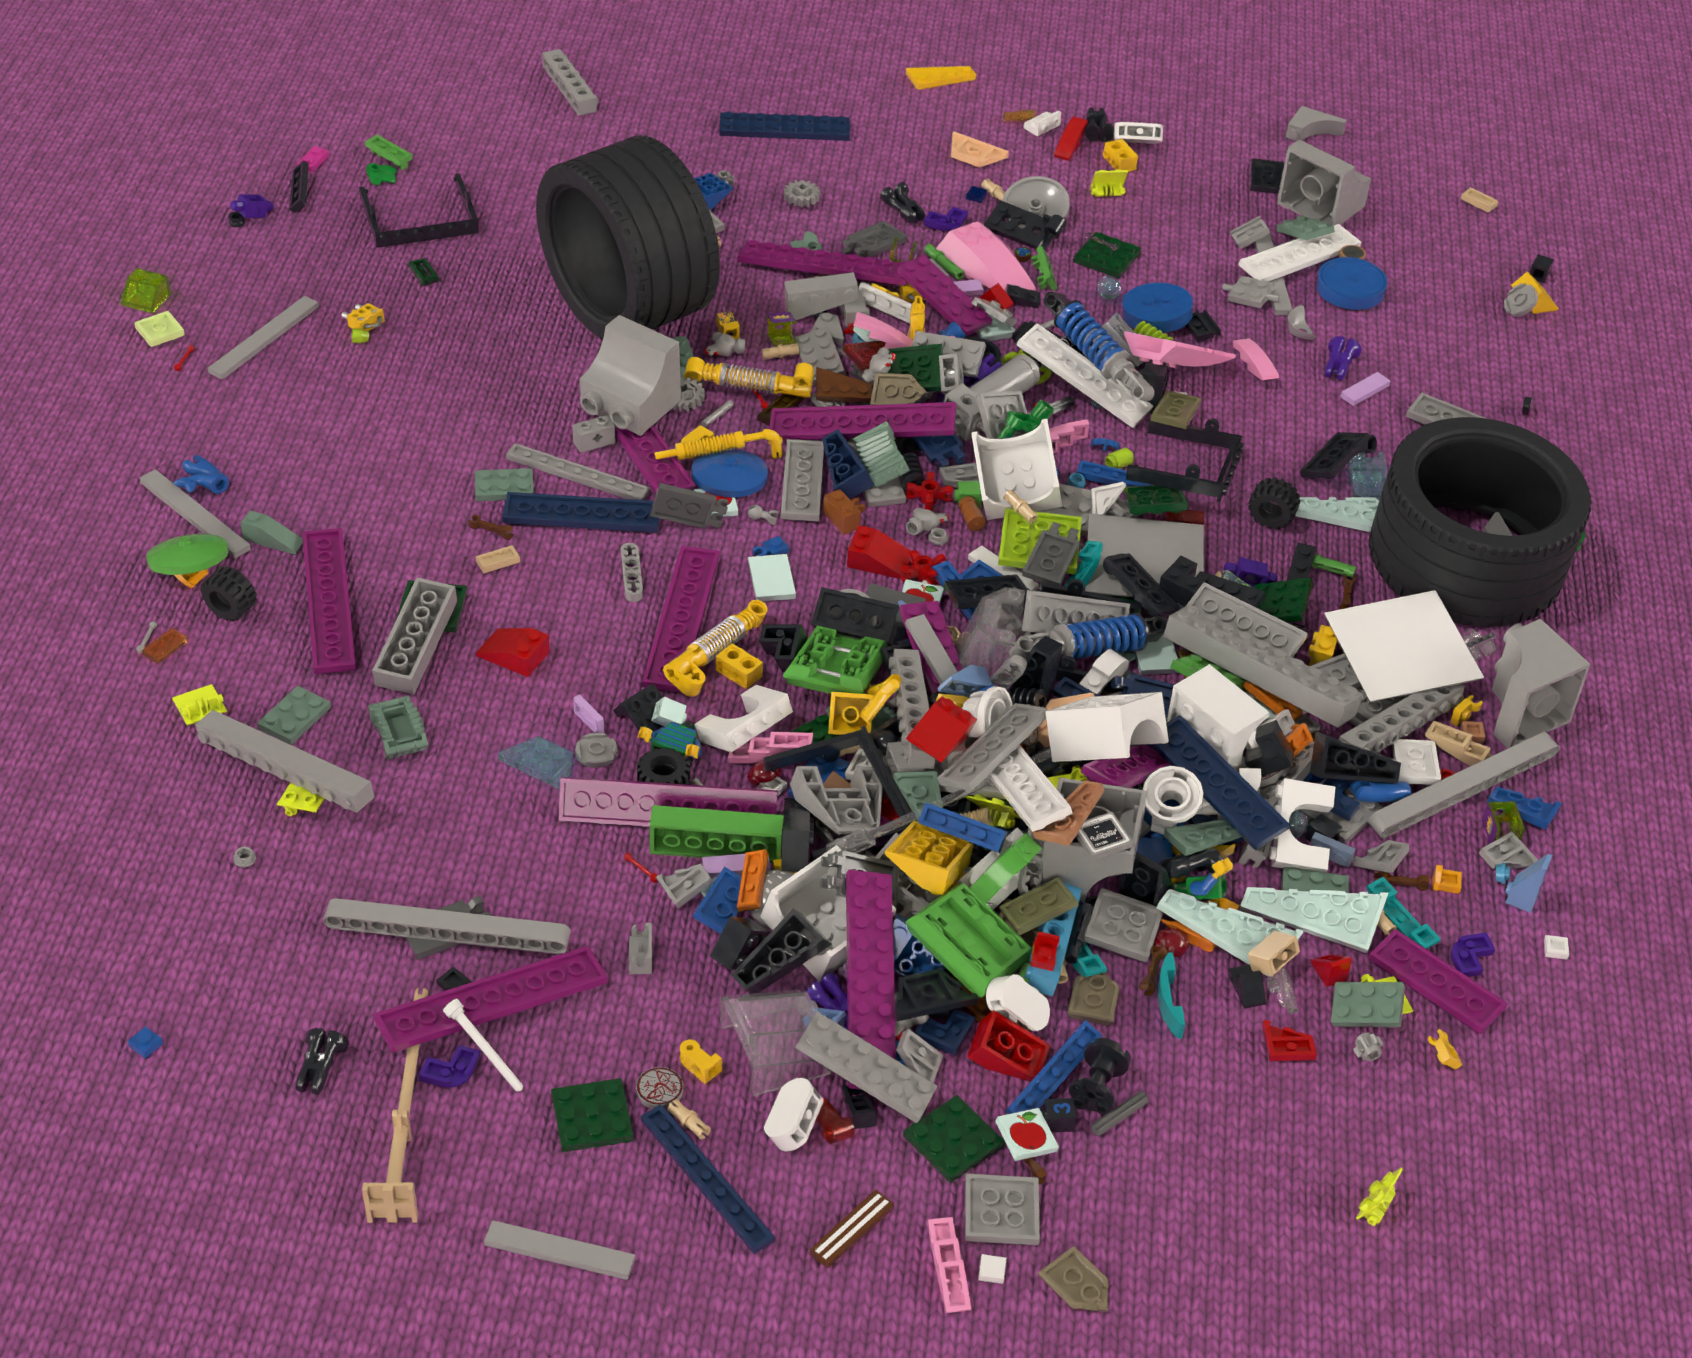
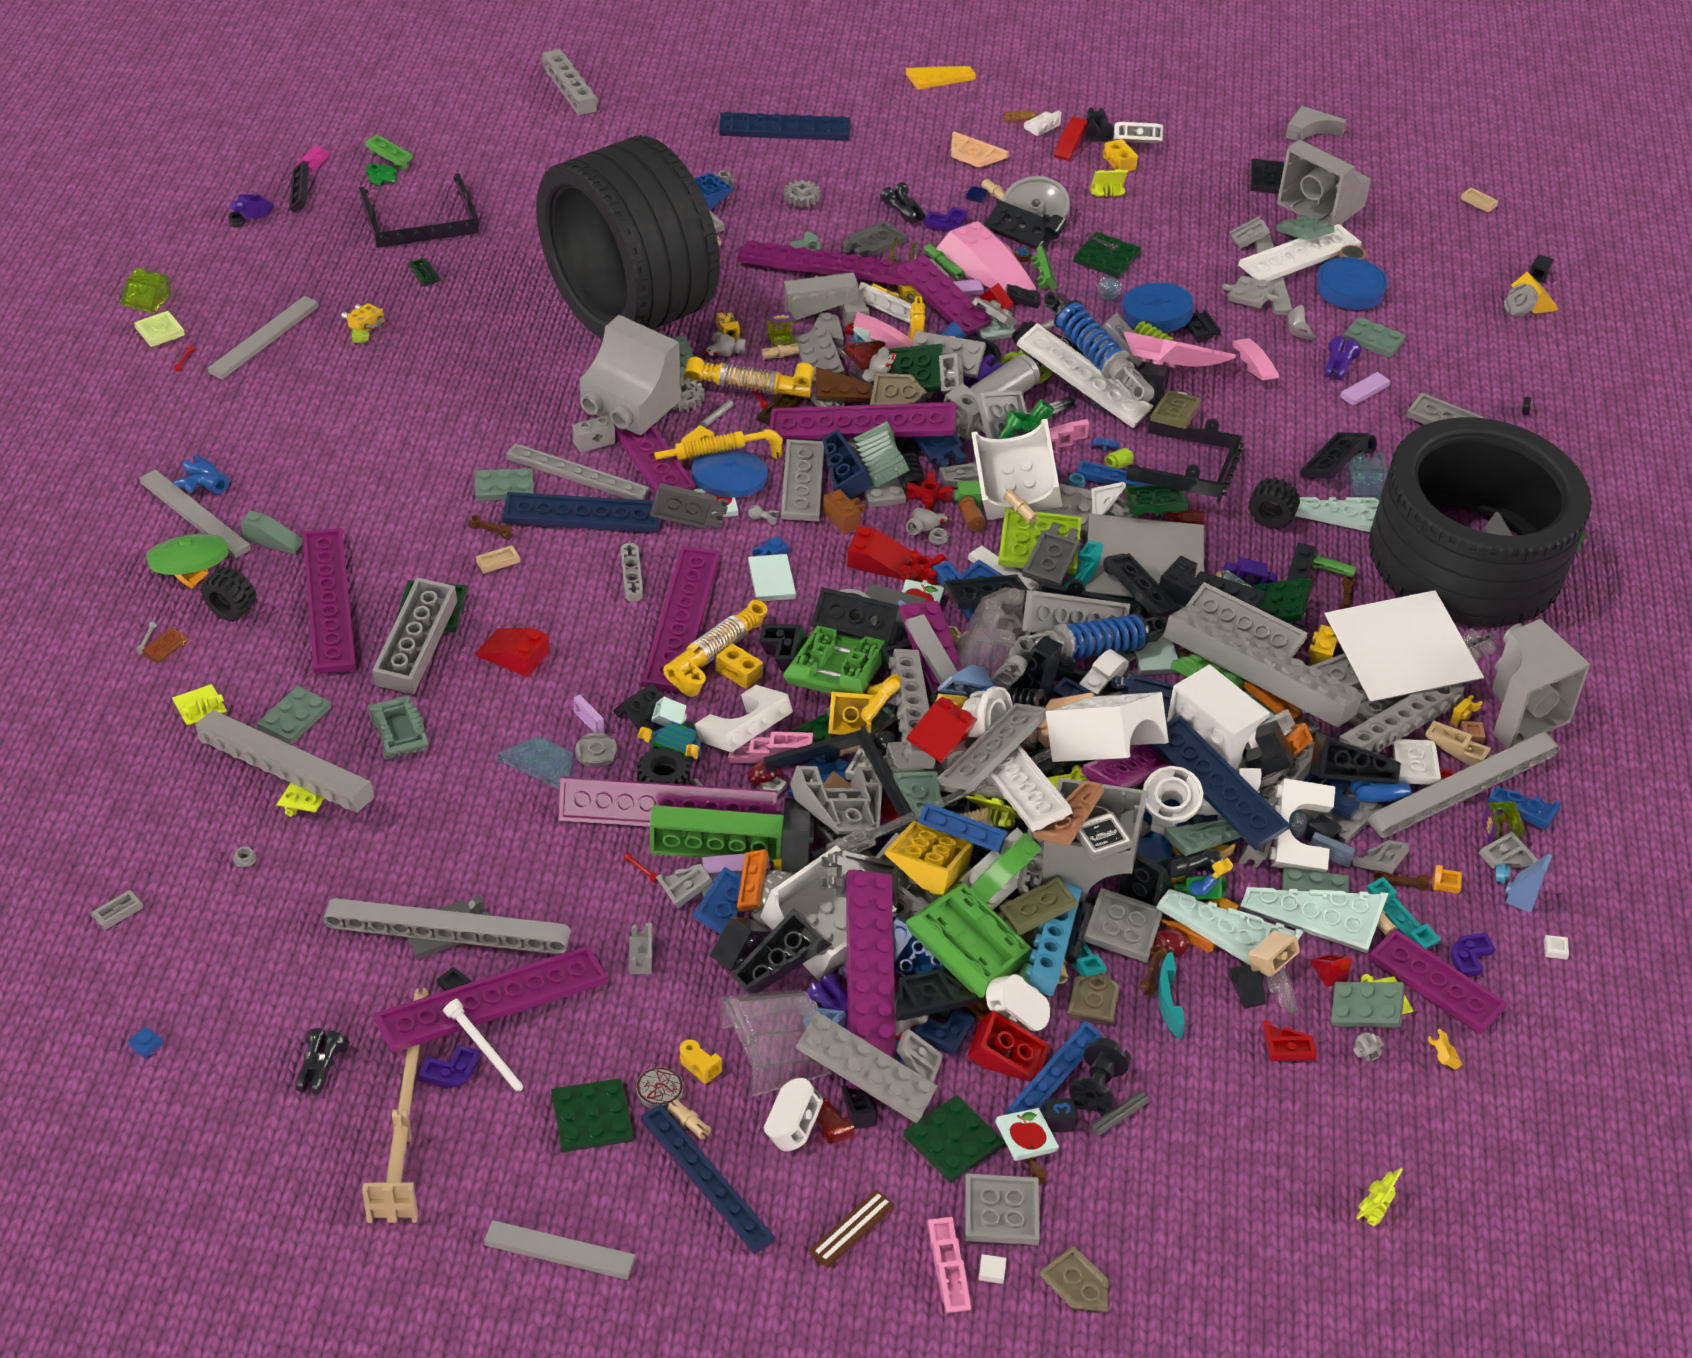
red bracket [1031,932,1060,971] -> none
none -> light grey tile [91,890,143,931]
none -> sand green plate [1343,316,1406,358]

